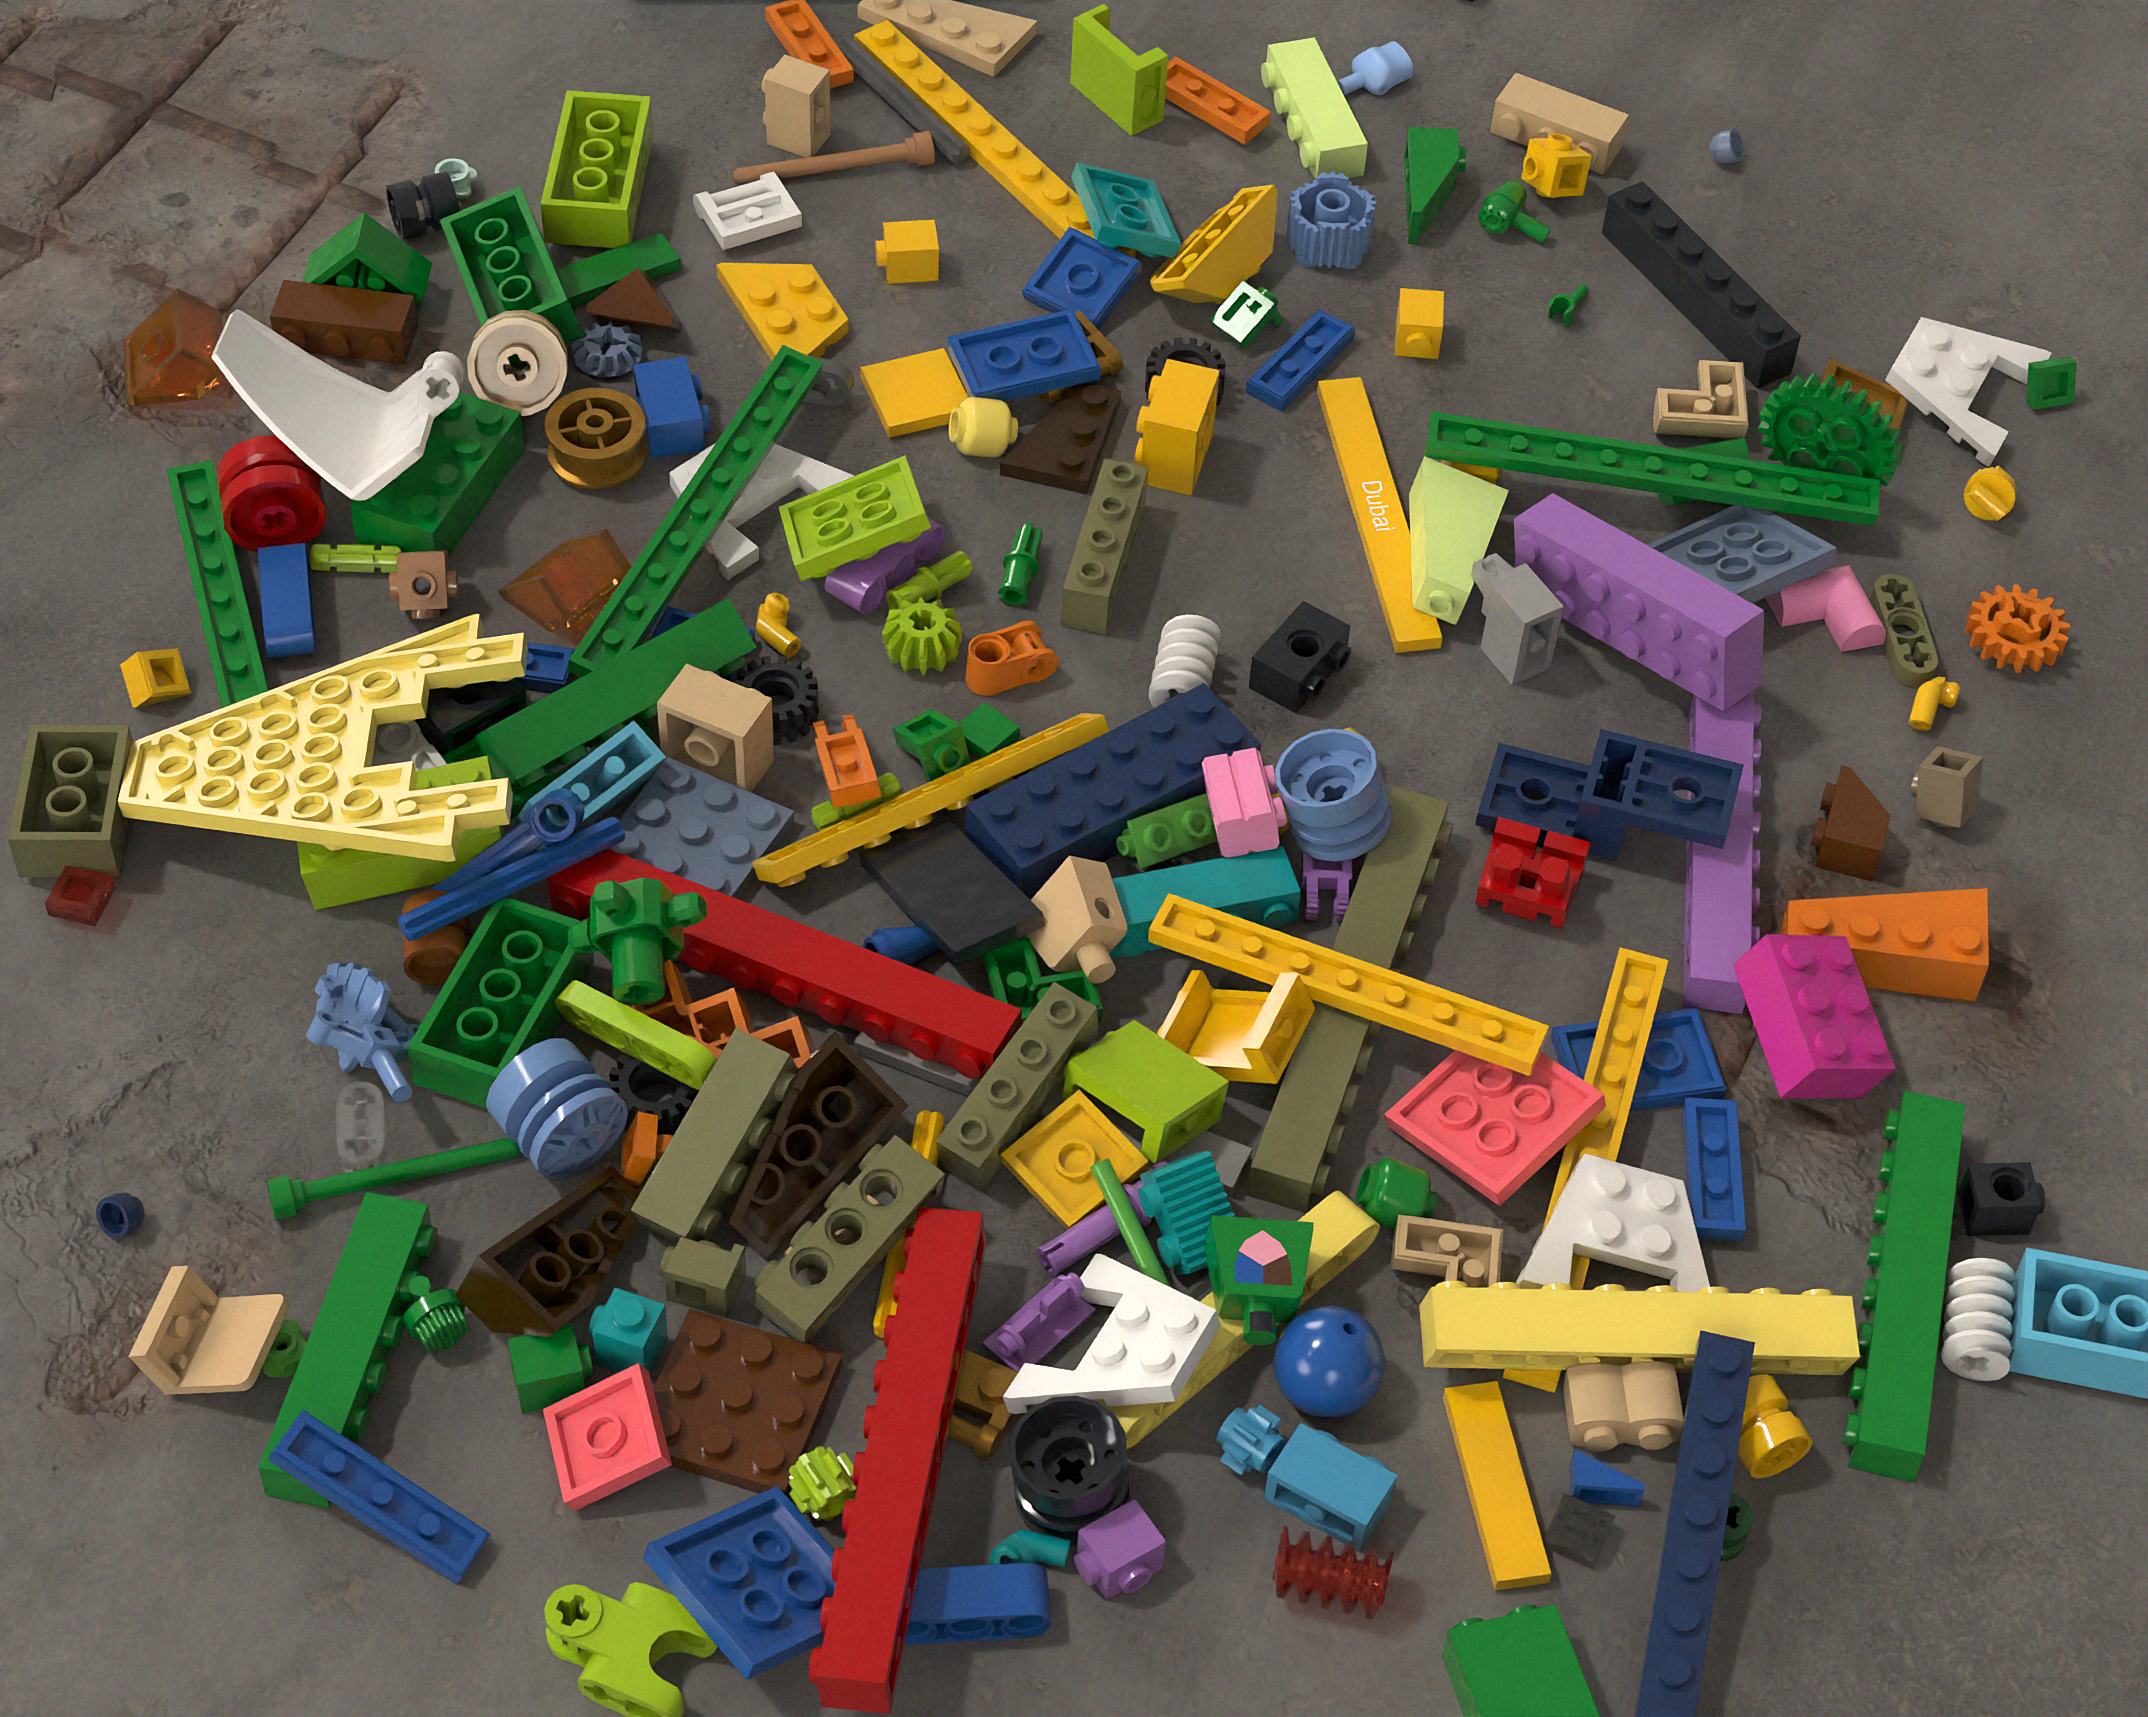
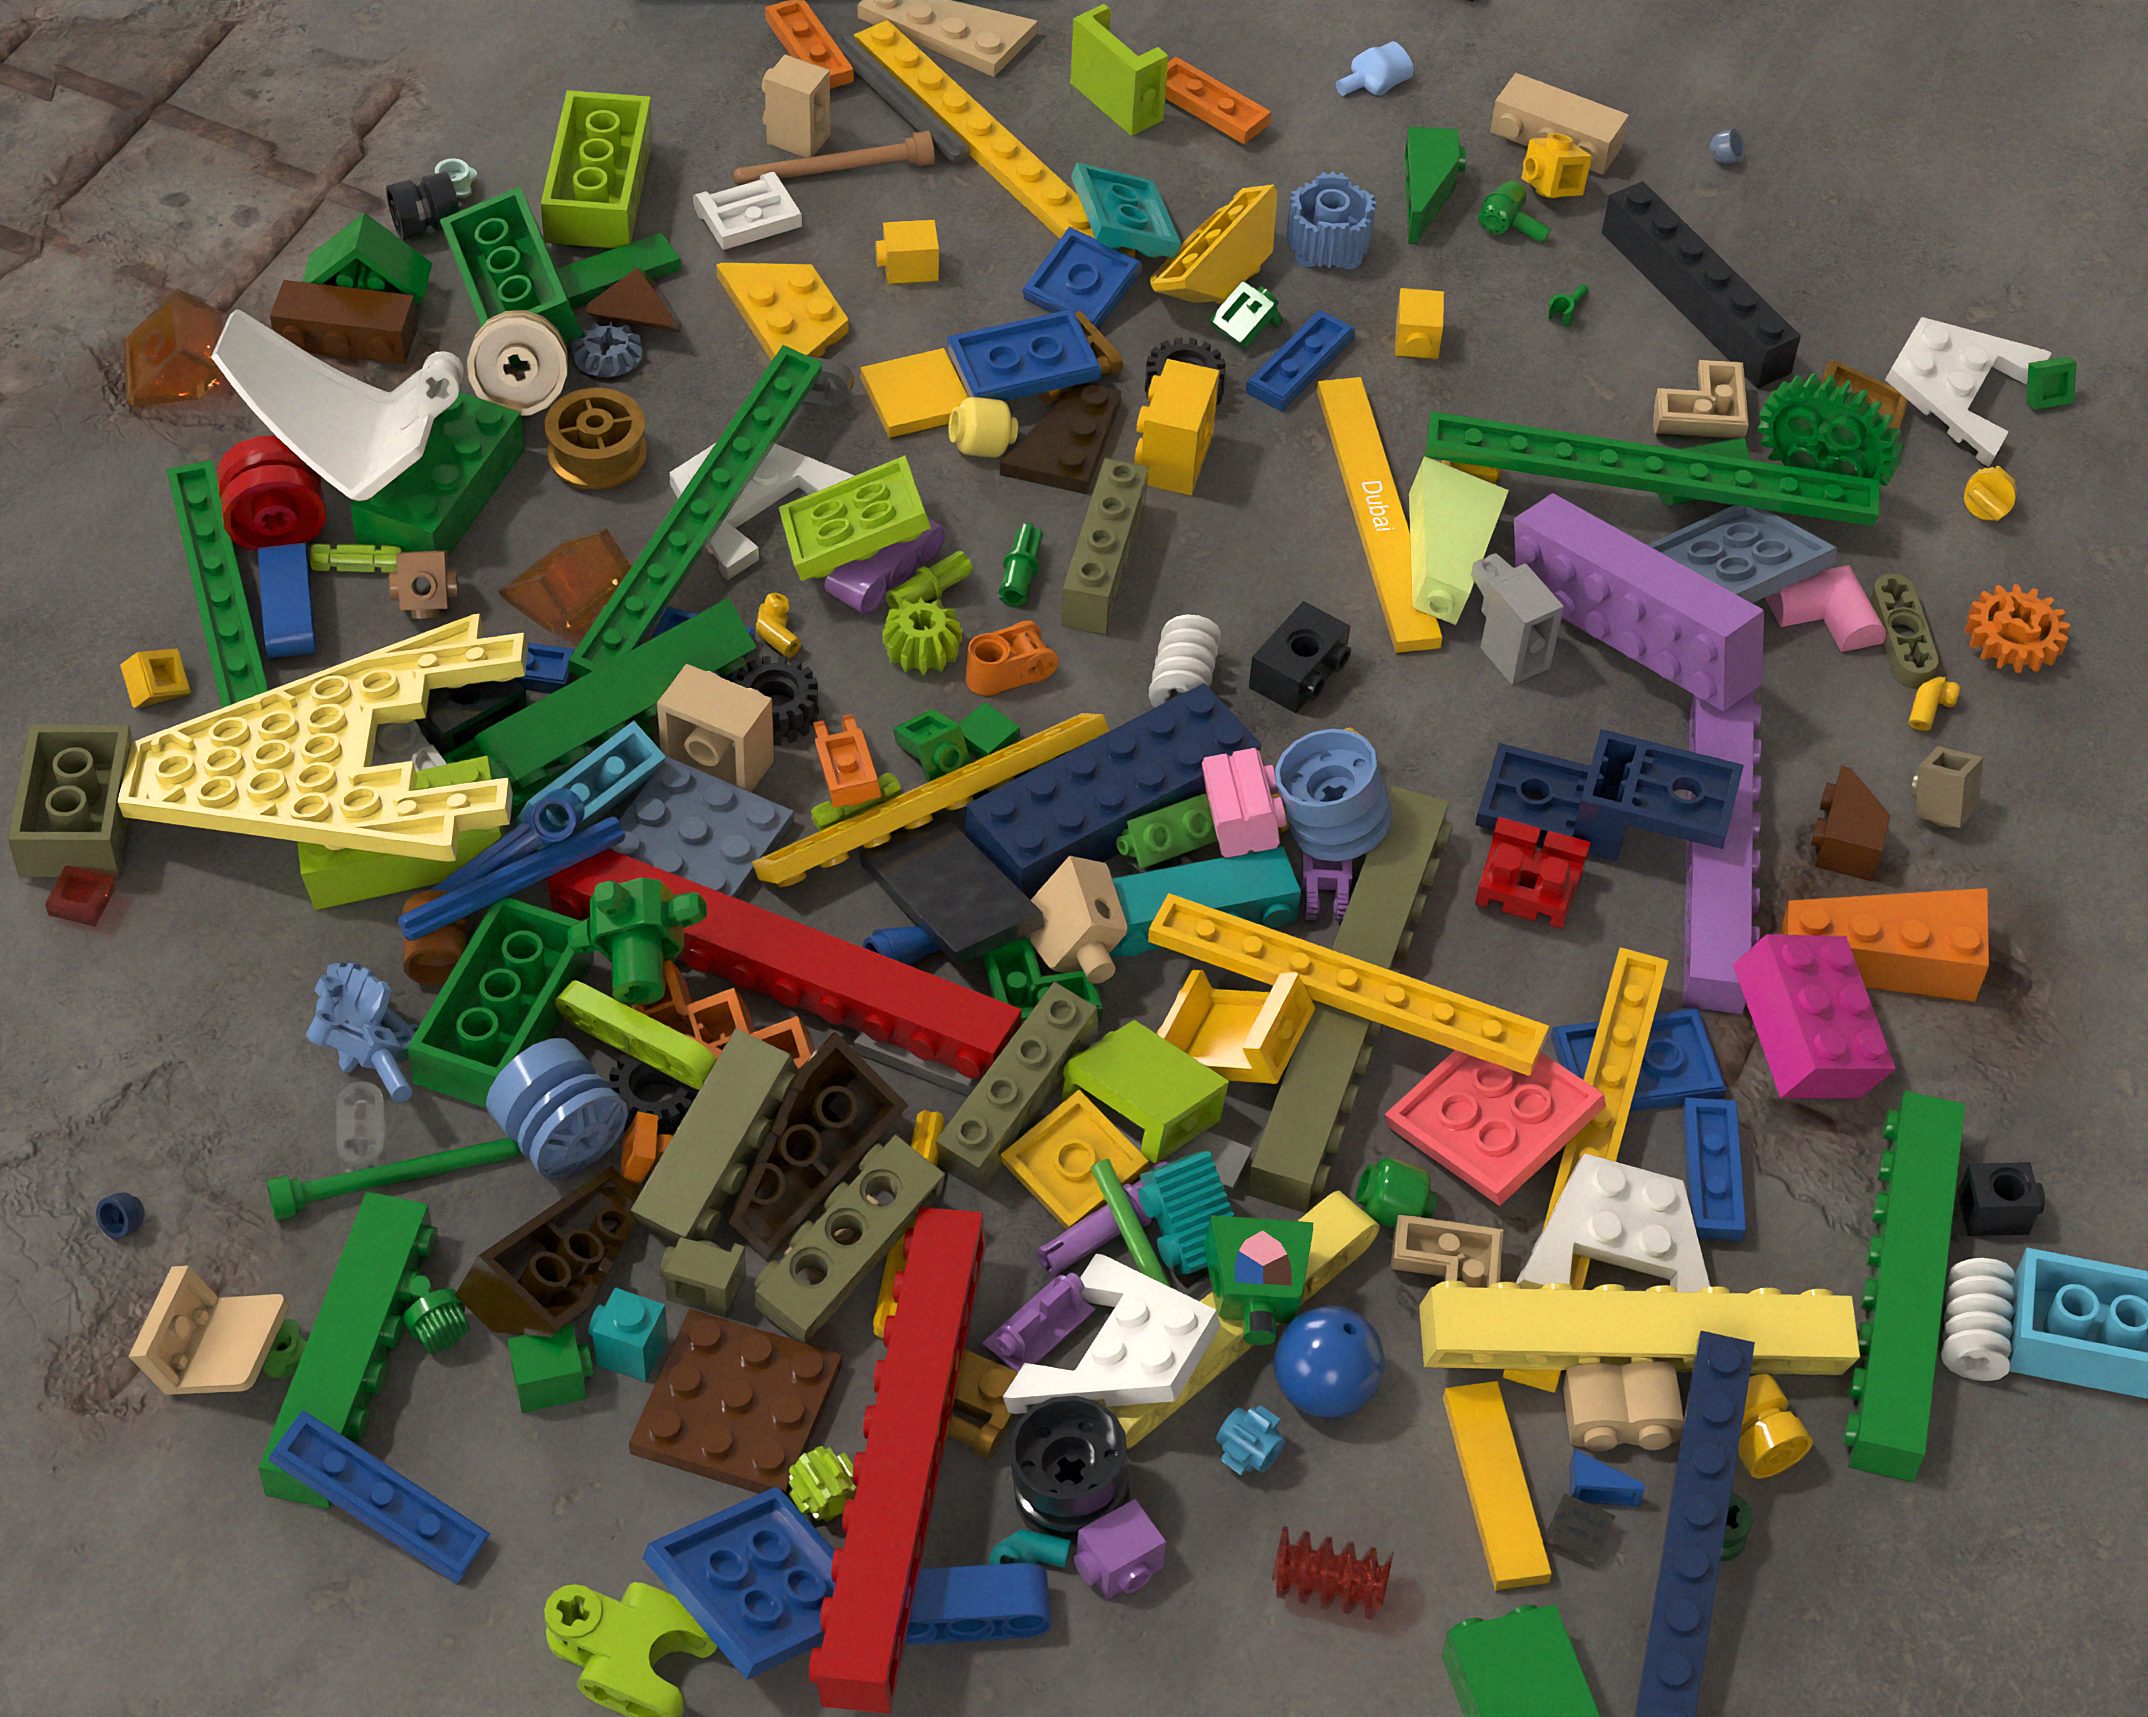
coral plate [543,1363,672,1511] -> none
blue brick [633,357,711,459] -> none
yellowish green brick [1261,37,1368,180] -> none
dark azure brick [1264,1423,1398,1553] -> none

